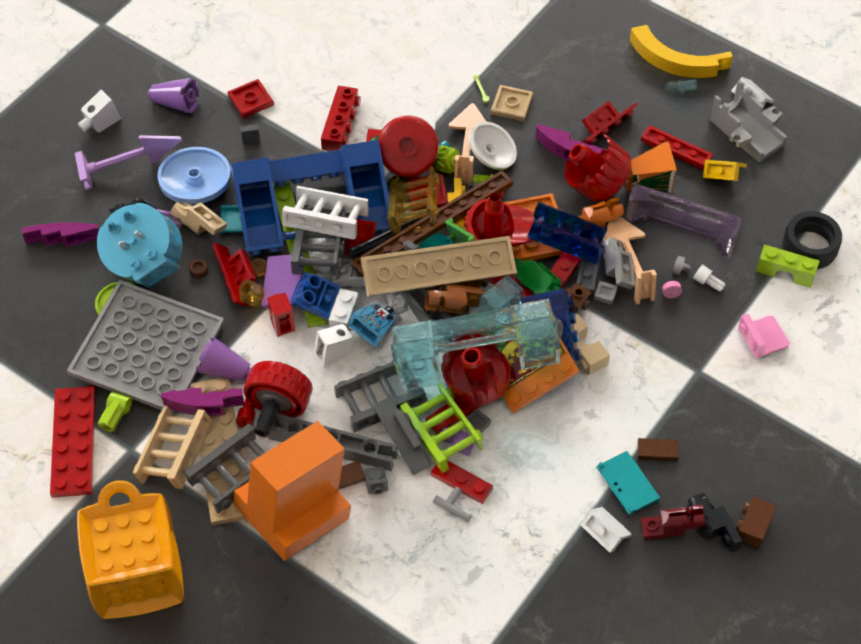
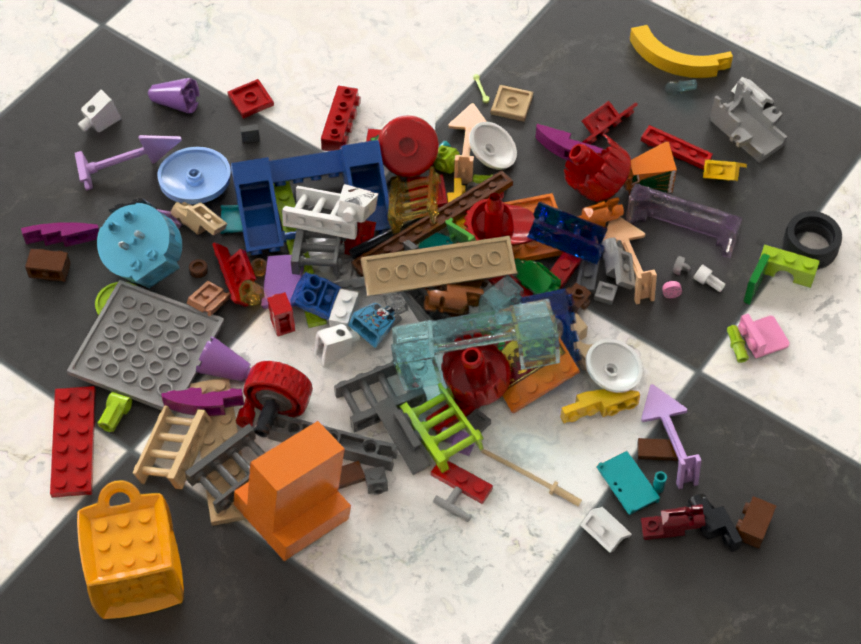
none -> reddish brown brick [25,249,71,282]
none -> nougat plate [187,281,231,316]
none -> white torso [337,184,378,223]
none -> tan sword [481,449,582,507]
none -> yellow slope [560,389,640,424]
none -> white dish [585,339,643,393]
none -> lavender piece [641,384,701,489]
none -> teal piece [652,471,667,494]
none -> lime axle [727,325,749,363]
none -> green tile [743,253,770,305]

